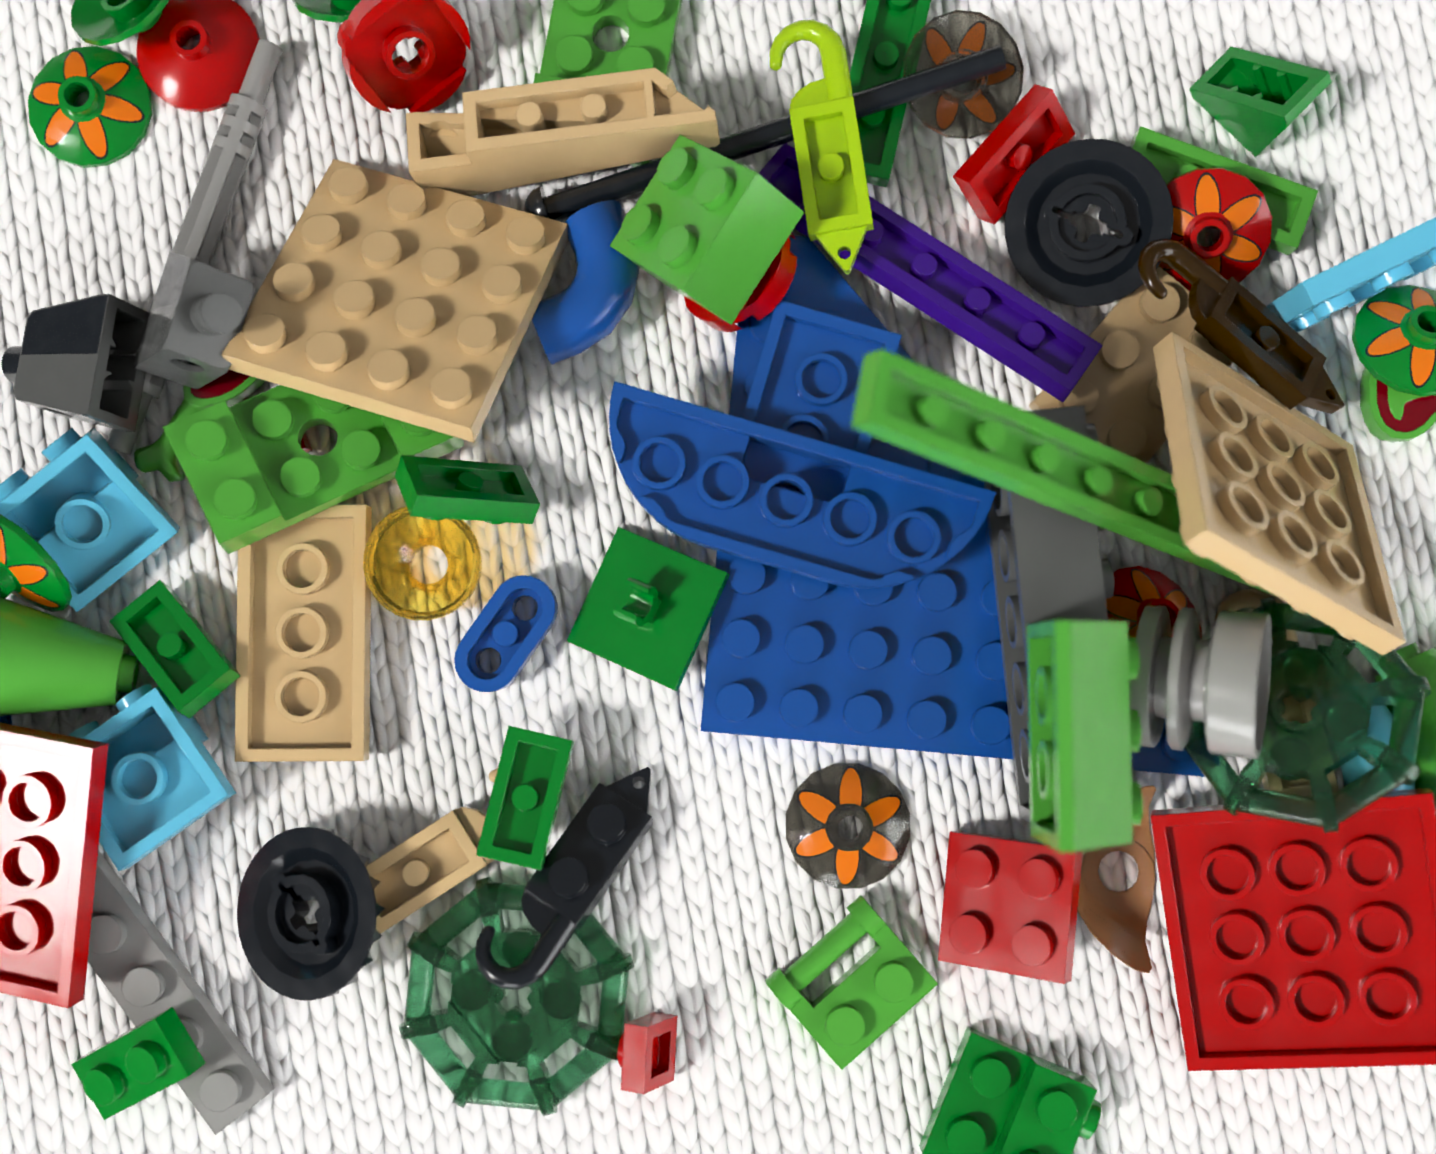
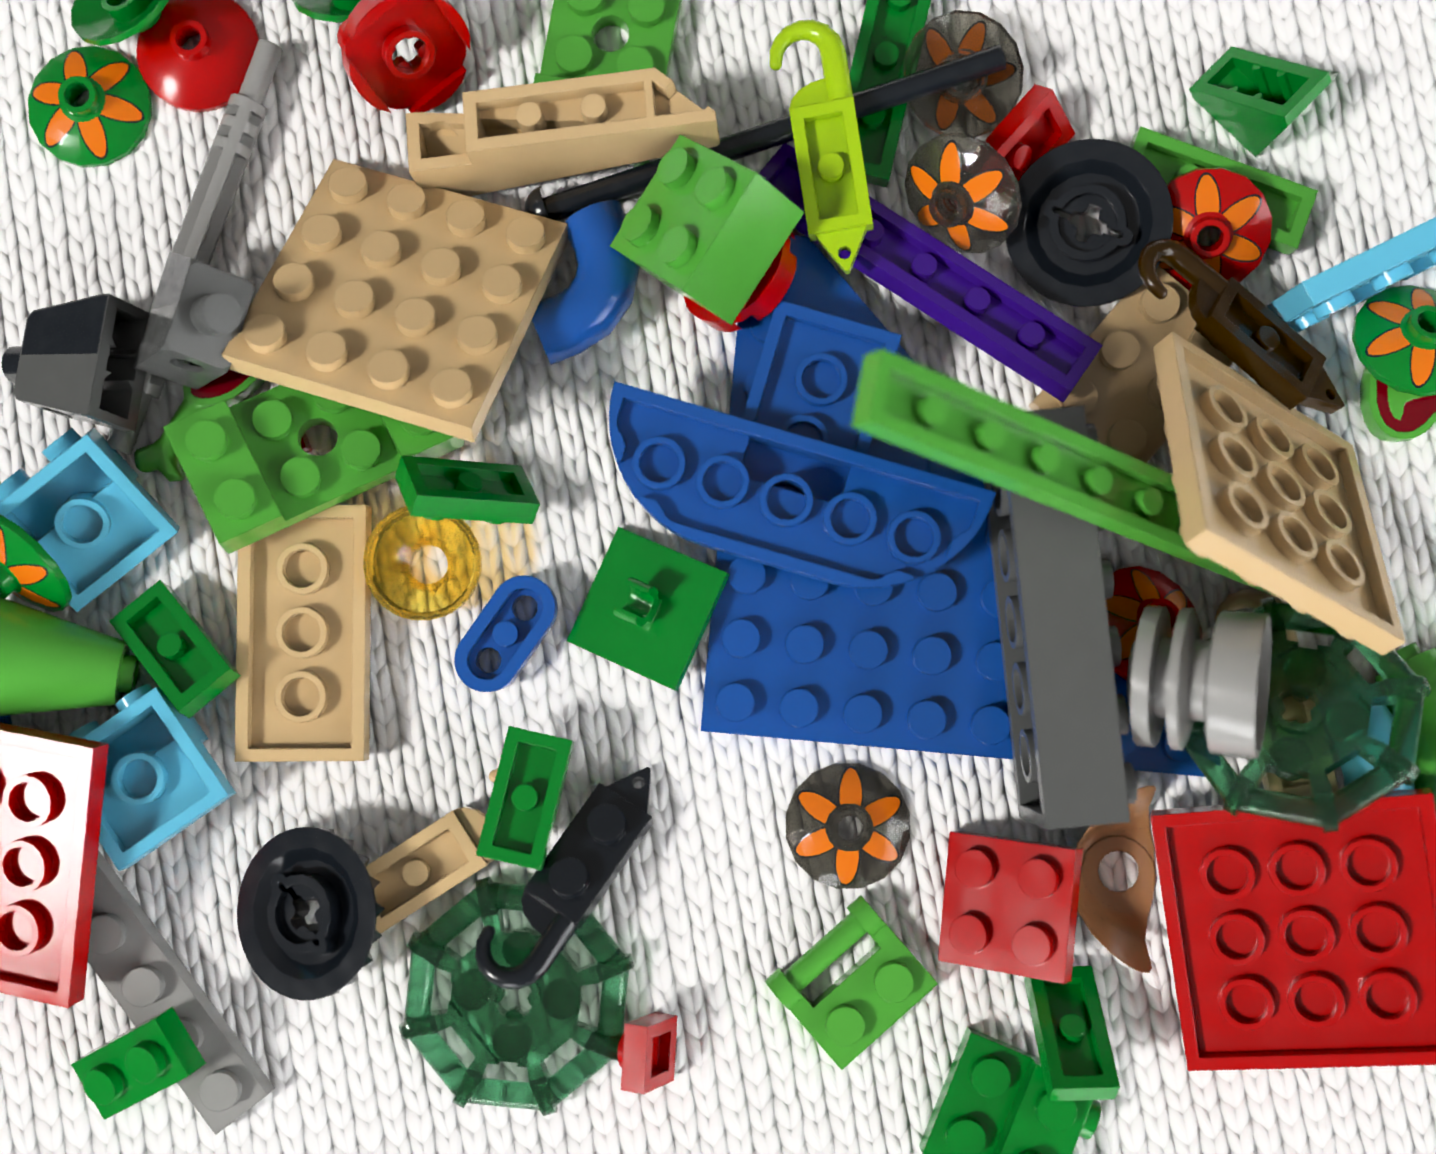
bright green slope [1026,620,1143,852] -> none
none -> clear smoke dish [904,133,1022,253]
none -> green plate [1024,966,1120,1101]

